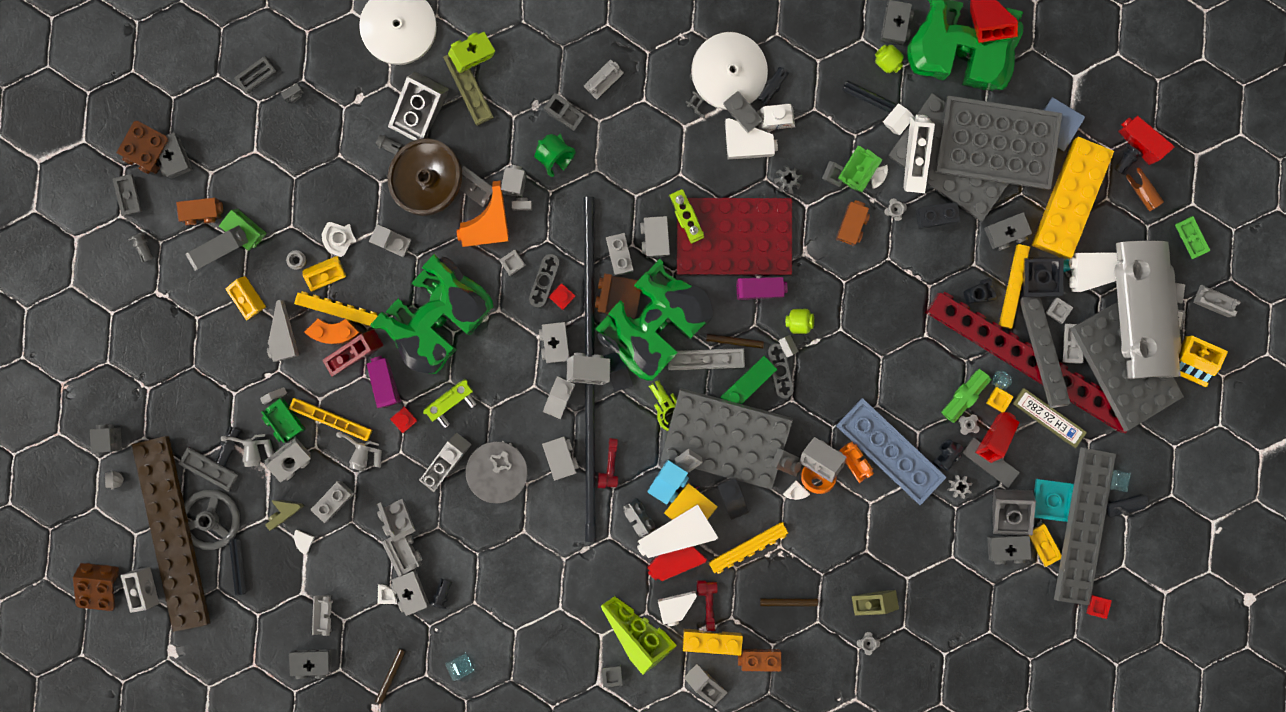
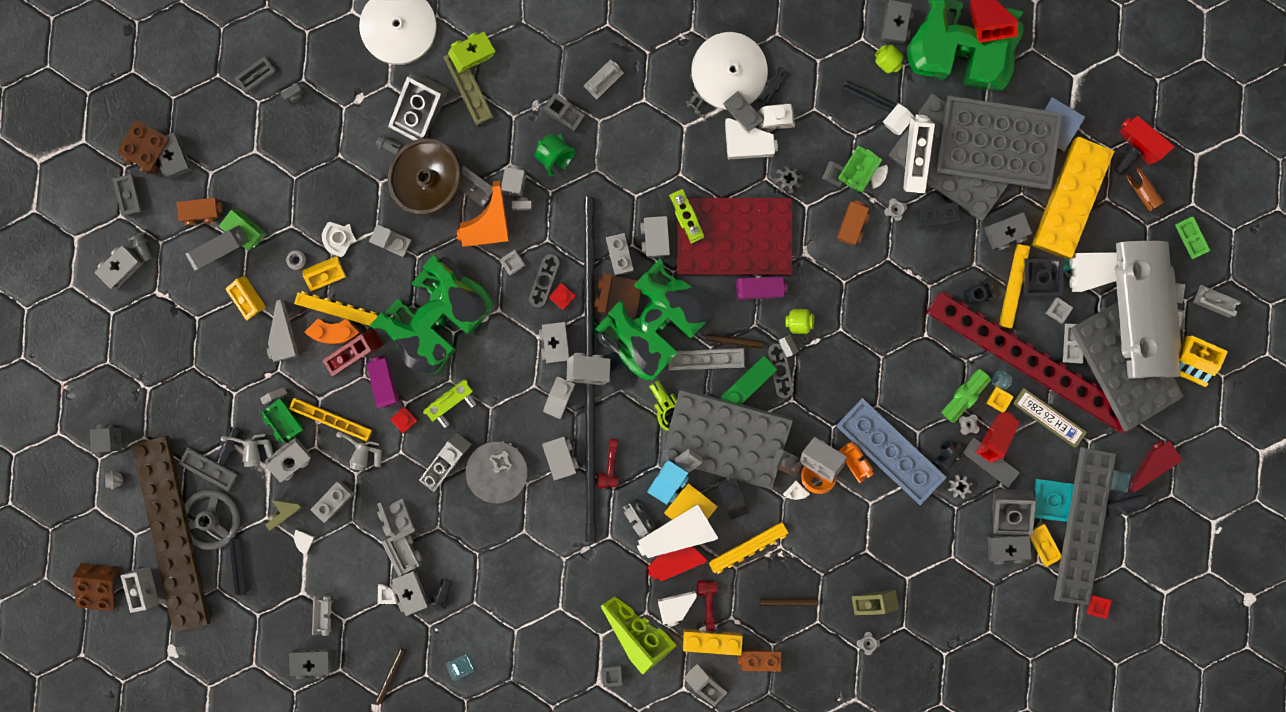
dark grey plate [1019,296,1070,408] -> none
none -> light grey brick [94,246,143,290]
none -> dark red slope [1128,440,1182,492]

